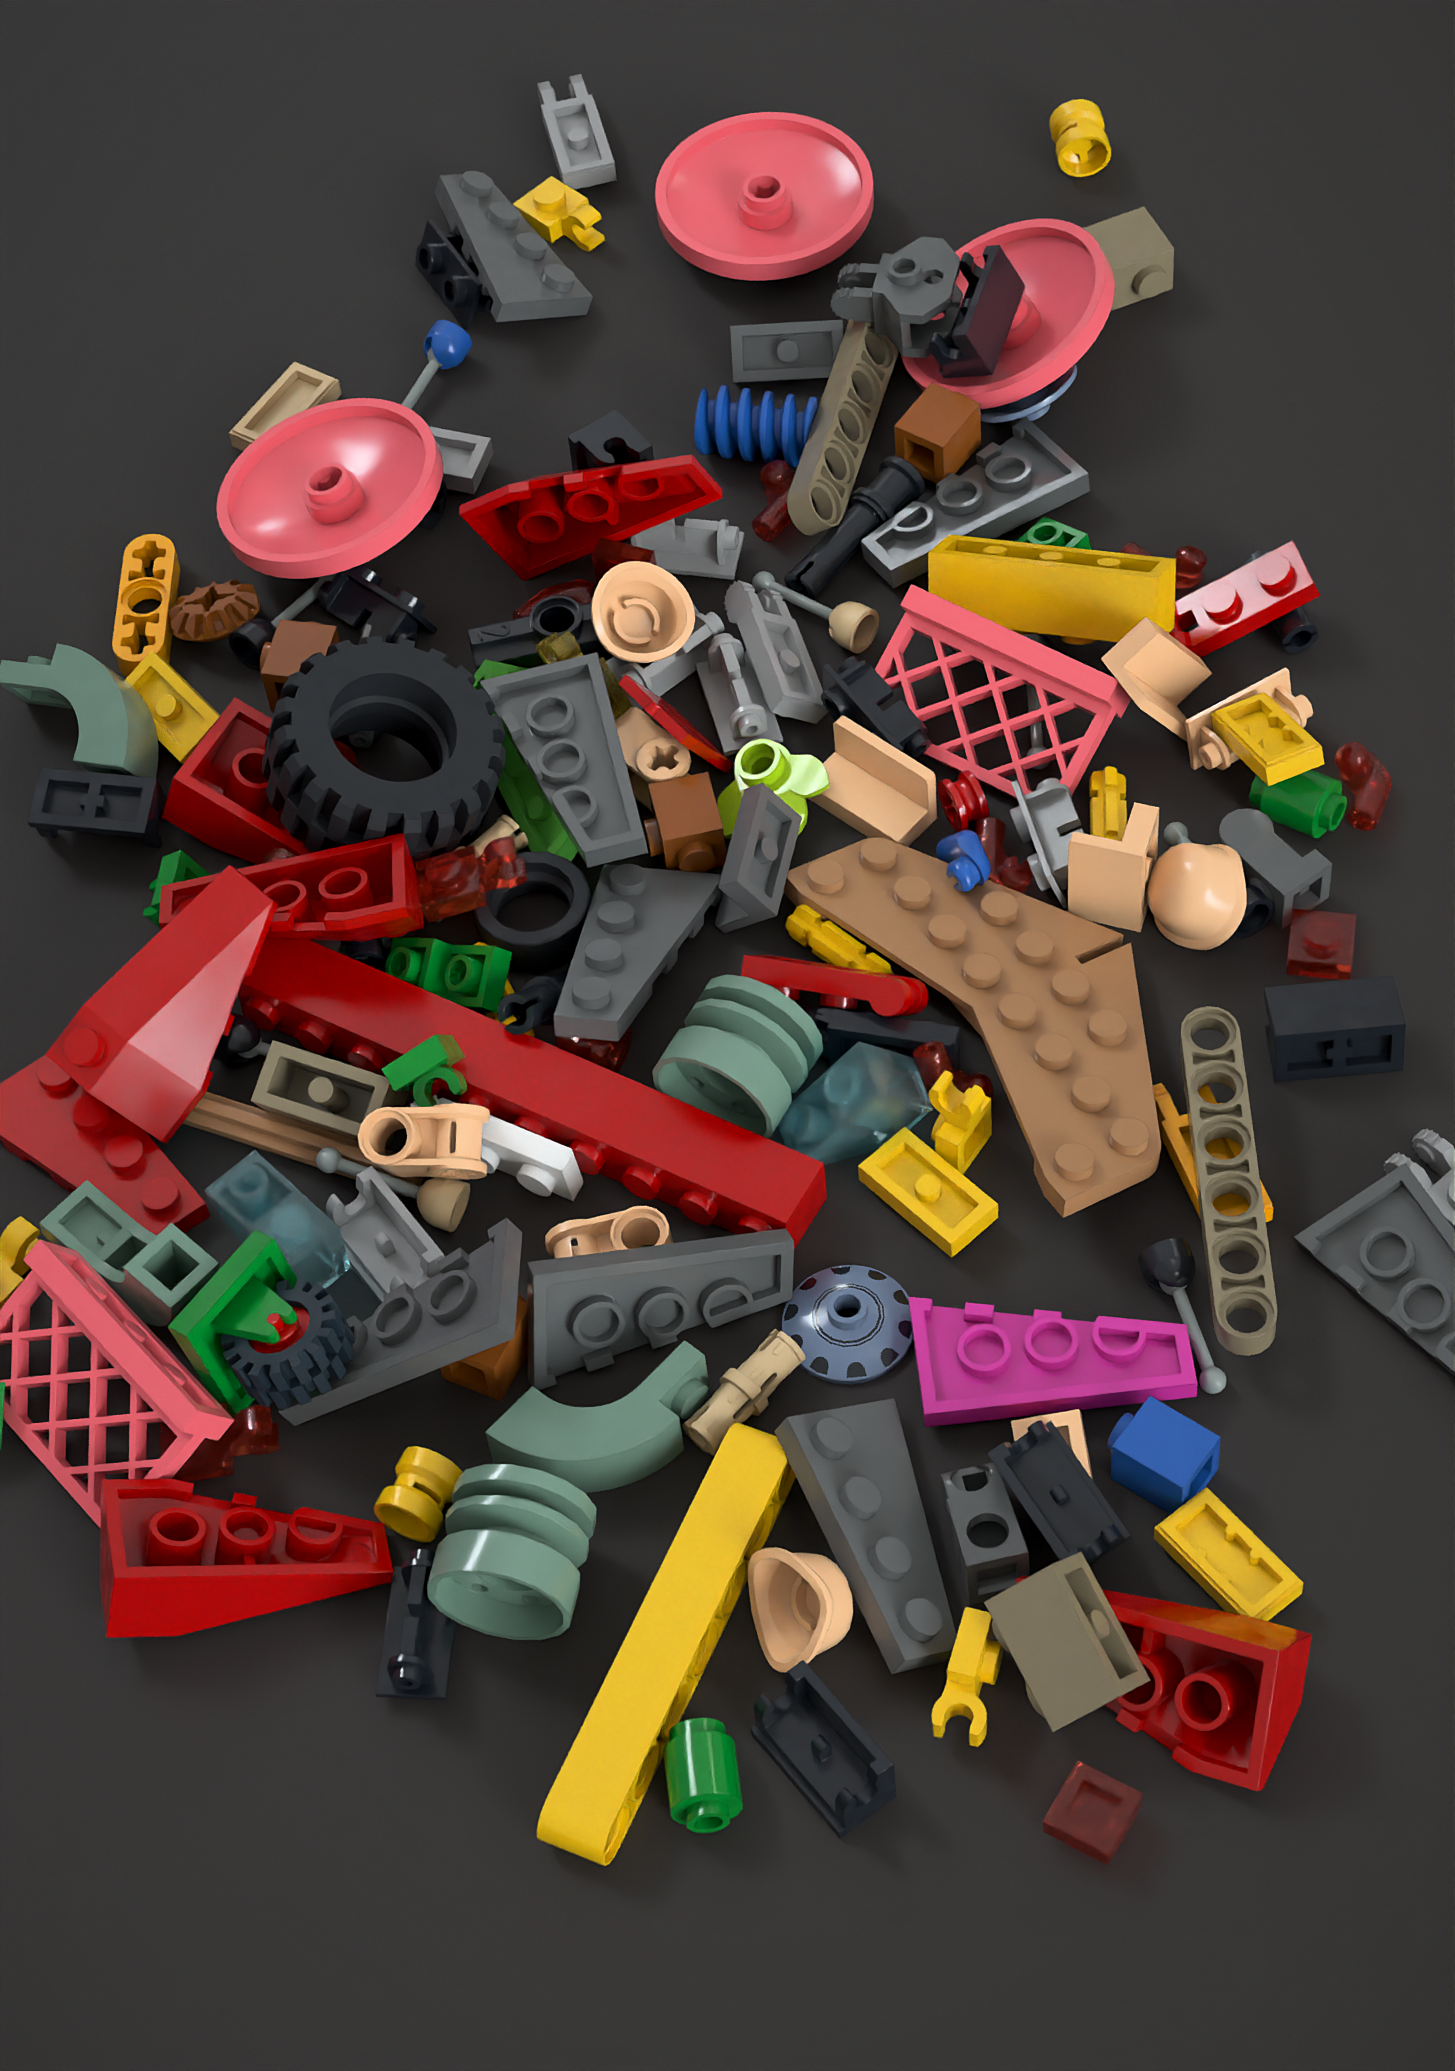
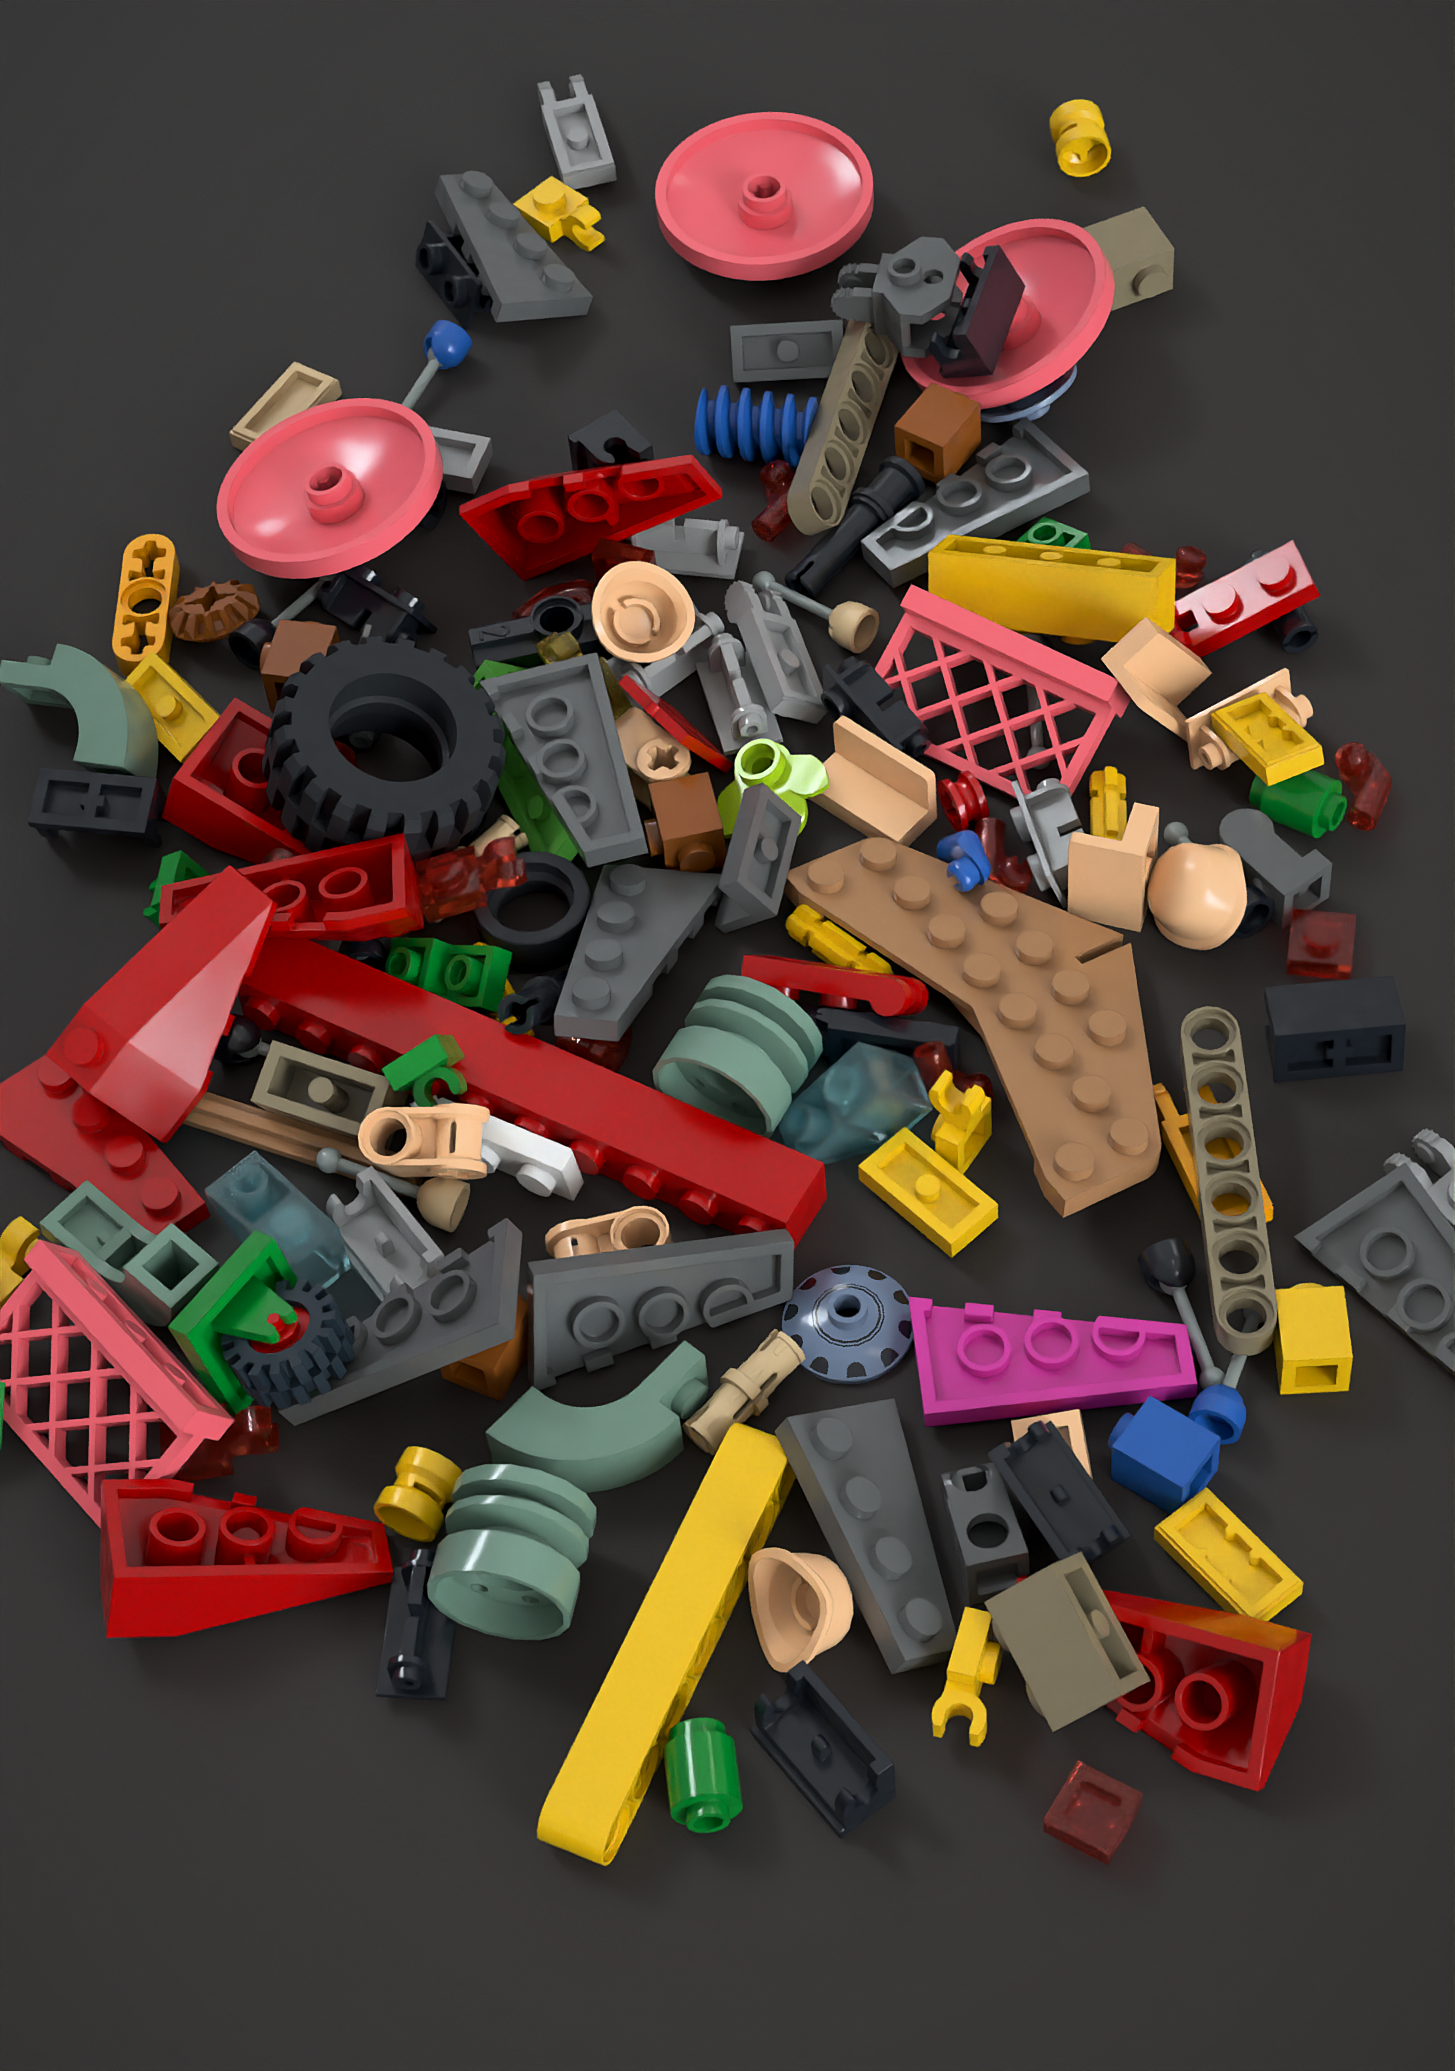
none -> blue hinge [1188,1308,1265,1444]
none -> yellow brick [1274,1283,1353,1394]

